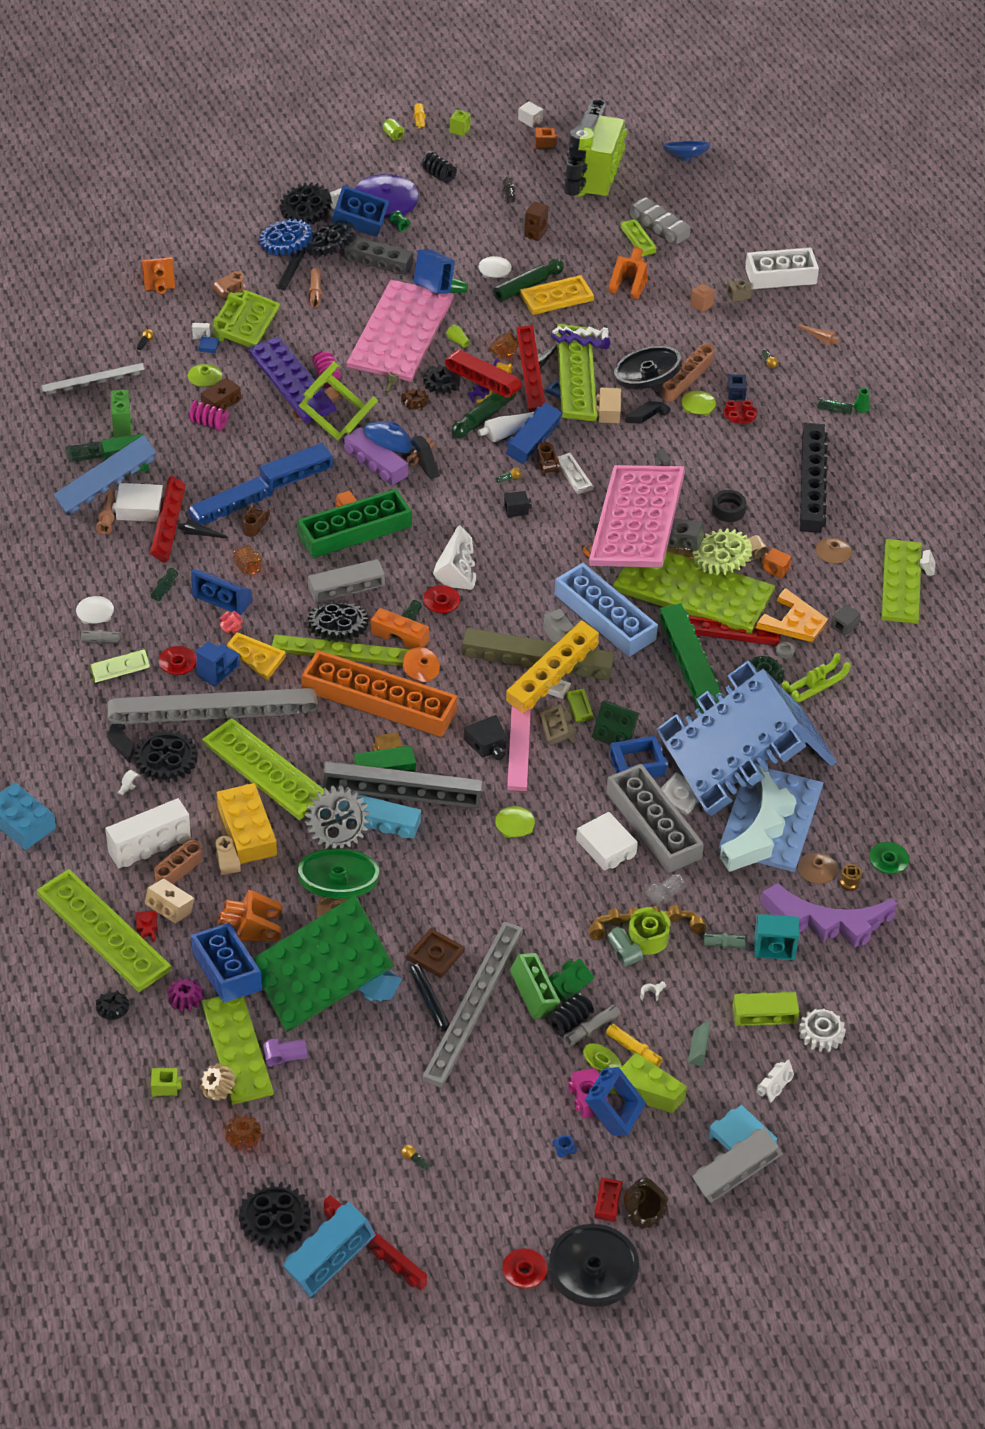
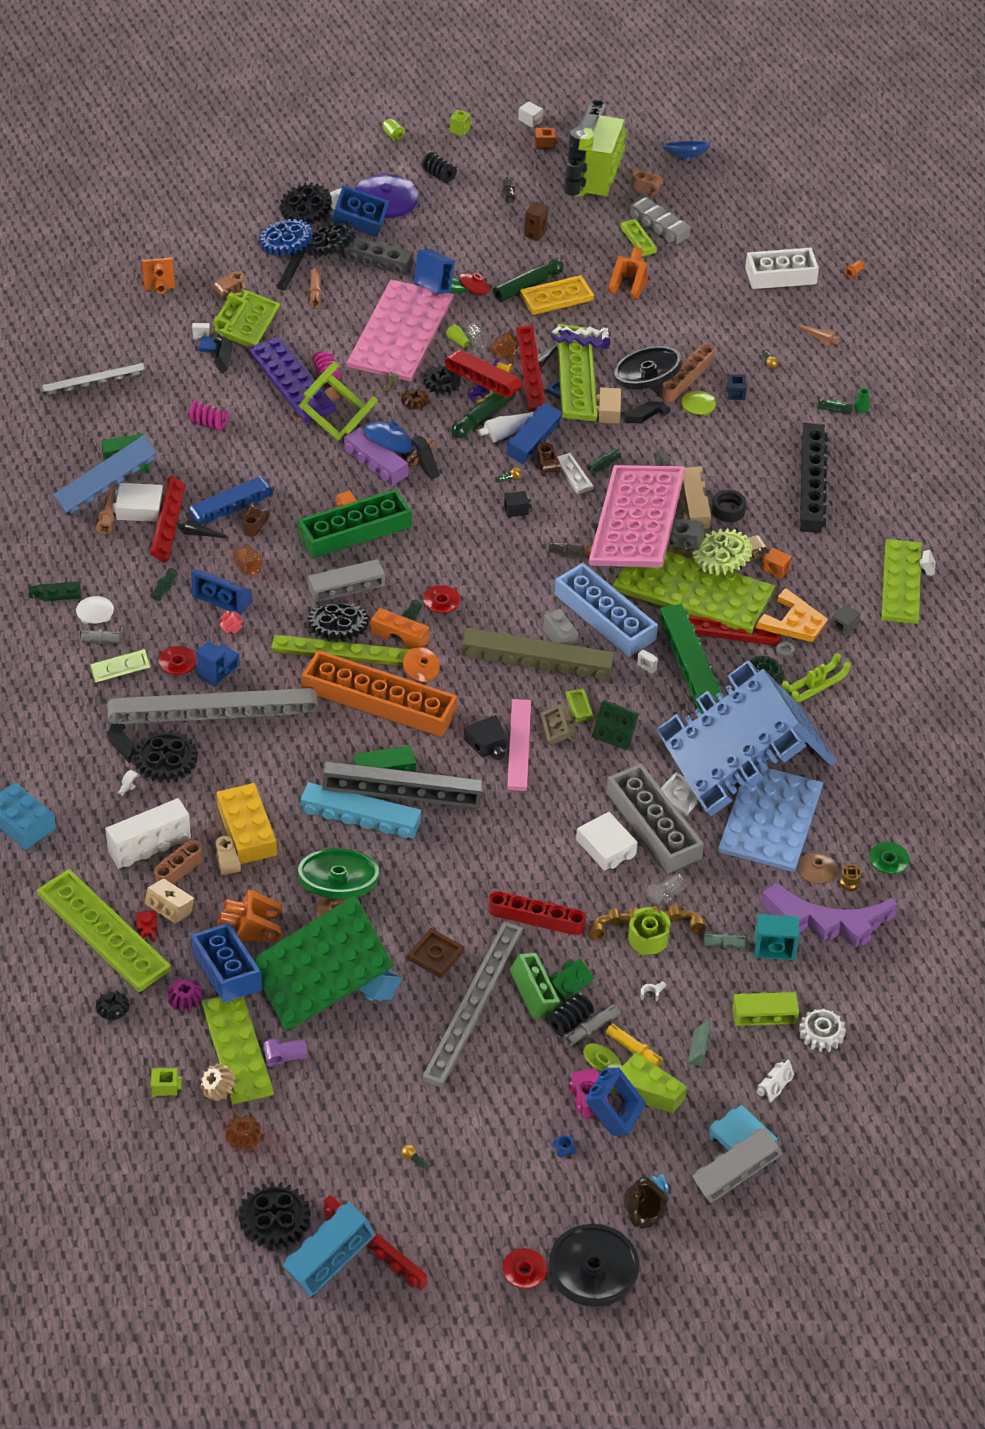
clear green plate [66,441,103,463] -> none
bright green window [111,390,132,438] -> none
piece [136,329,154,351] -> none
lime dish [188,364,222,387] -> none
reddish brown brick [201,377,241,412] -> none
lime plate [202,718,324,821] -> none
yellow wing [227,632,286,681] -> none
blue brick [260,443,333,490] -> none
light grey gear [305,785,370,849] -> none
pearl gold brick [372,732,402,751] -> none
green bush [389,211,410,232] -> none
black axle [410,964,450,1032] -> none
yellow axle [413,103,426,129] -> none
white wedge [433,525,476,590] -> none
white dish [479,256,511,278] -> none
lime dish [495,806,535,838] -> none
yellow brick [506,620,599,714] -> none
white tile [548,680,571,699] -> none
red plate [594,1177,623,1222] -> none
sand green piece [607,927,643,967] -> none
blue window [610,736,668,778] -> none
nougat brick [690,283,715,312] -> none
light aqua arch [720,766,796,872] -> none
red dish [723,400,757,424] -> none
dark tan brick [726,279,753,302] -> none
medium nougat dish [816,538,852,564] -> none
none -> dark green hinge [29,581,81,601]
none -> black piece [212,332,233,374]
none -> red dish [459,272,490,295]
none -> clear piece [465,323,488,355]
none -> red beam [488,891,586,935]
none -> clear smoke axle [548,541,585,557]
none -> clear green pin [587,448,621,474]
none -> nougat piece [631,170,663,195]
none -> white plate [637,650,658,674]
none -> dark azure bush [651,1174,668,1193]
none -> tan wedge [679,466,711,529]
none -> orange pin [845,260,865,278]

